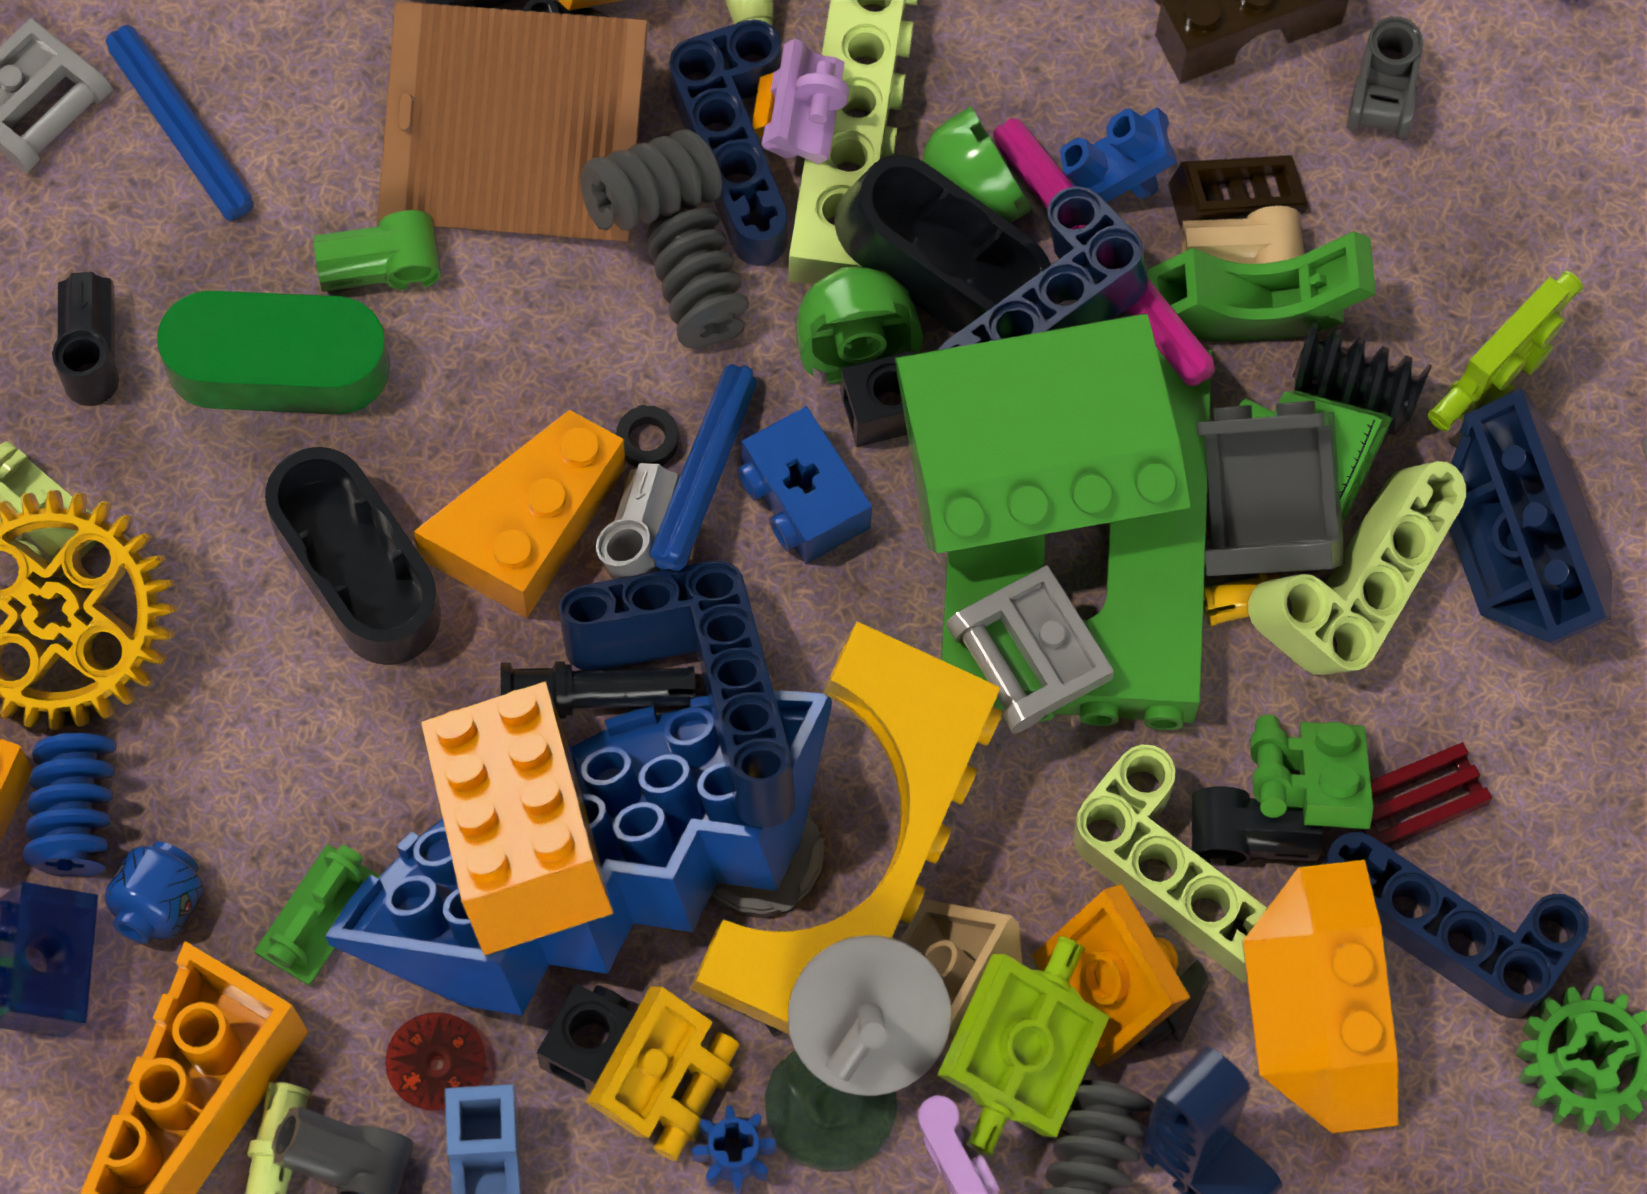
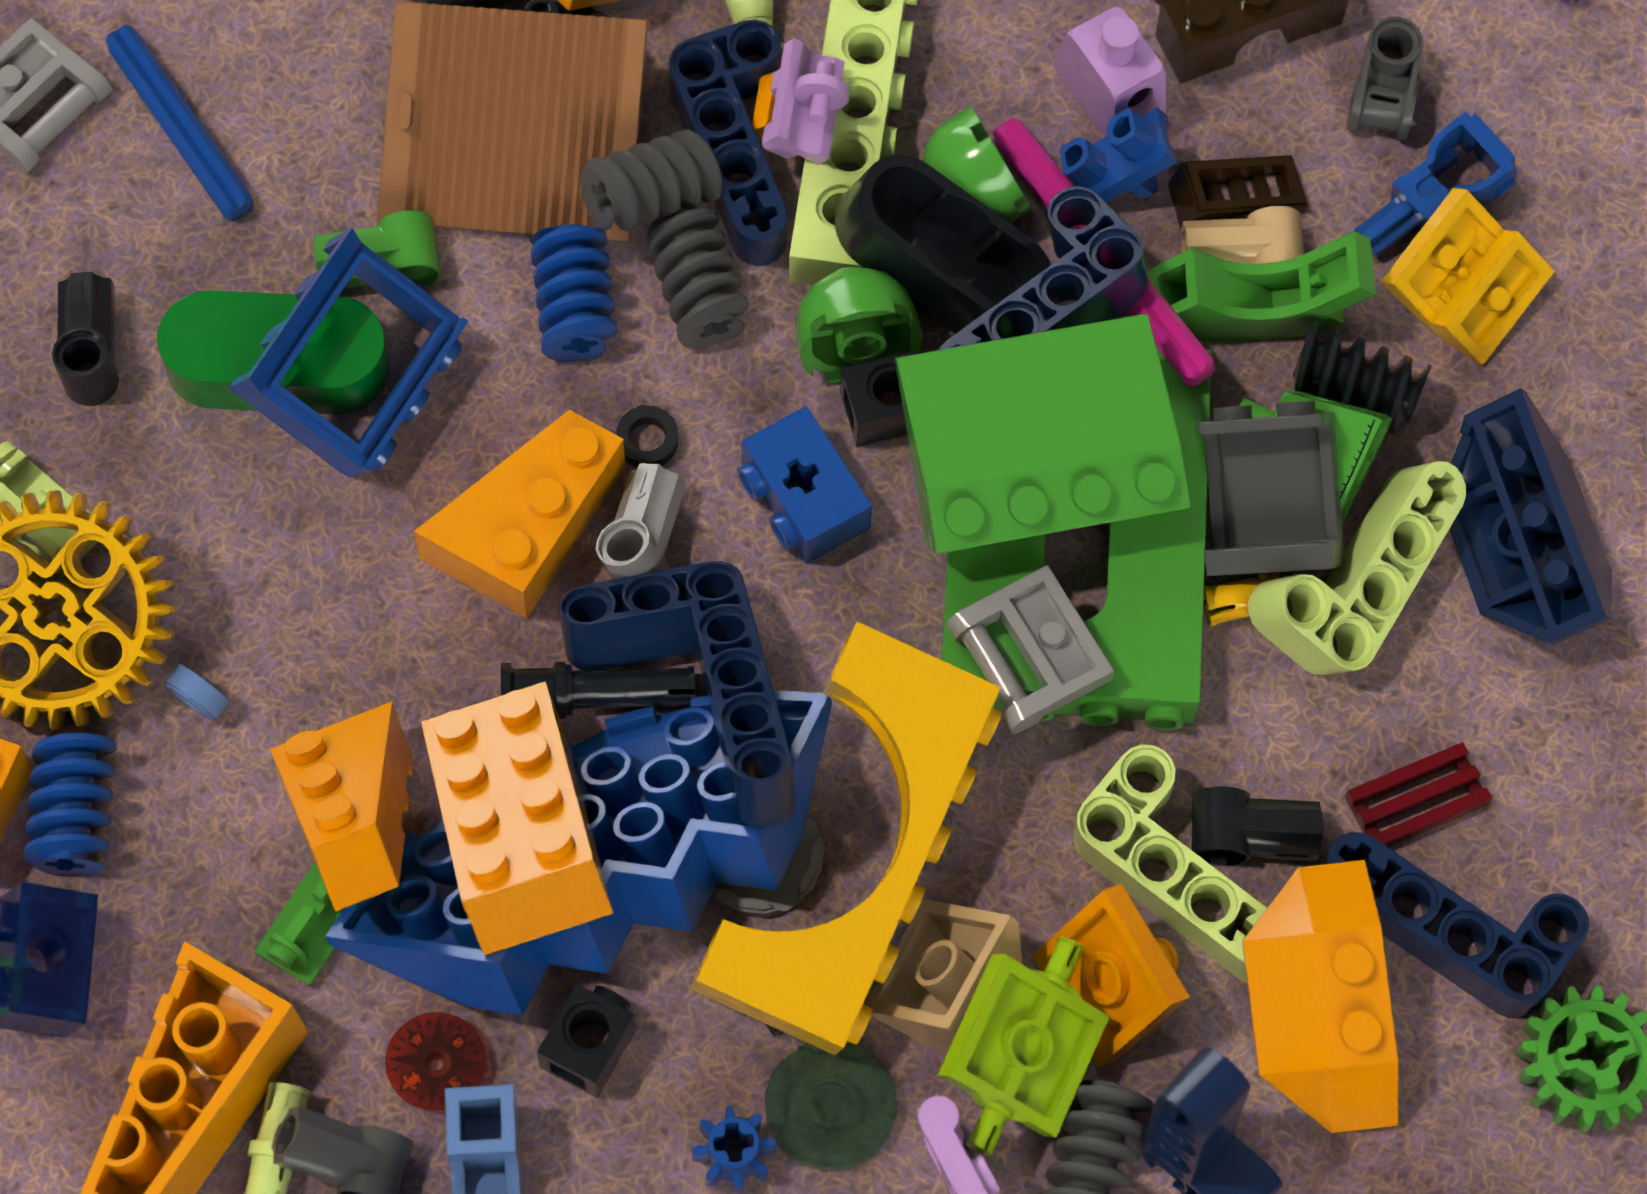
blue head [104,841,204,944] -> none
black plant [265,447,441,665] -> none
yellow plate [586,986,740,1161] -> none
blue axle [650,364,757,572] -> none
light grey shield [788,935,951,1095] -> none
black bar [1138,960,1209,1050] -> none
bright green plate [1249,714,1373,829] -> none
lime plate [1427,271,1583,431] -> none
none -> medium blue tile [164,663,230,721]
none -> blue window [228,228,468,478]
none -> light orange wedge [270,701,414,912]
none -> blue piece [530,224,618,362]
none -> lavender torso [1053,6,1166,137]
none -> blue piece [1354,111,1517,258]
none -> yellow slope [1380,188,1555,366]

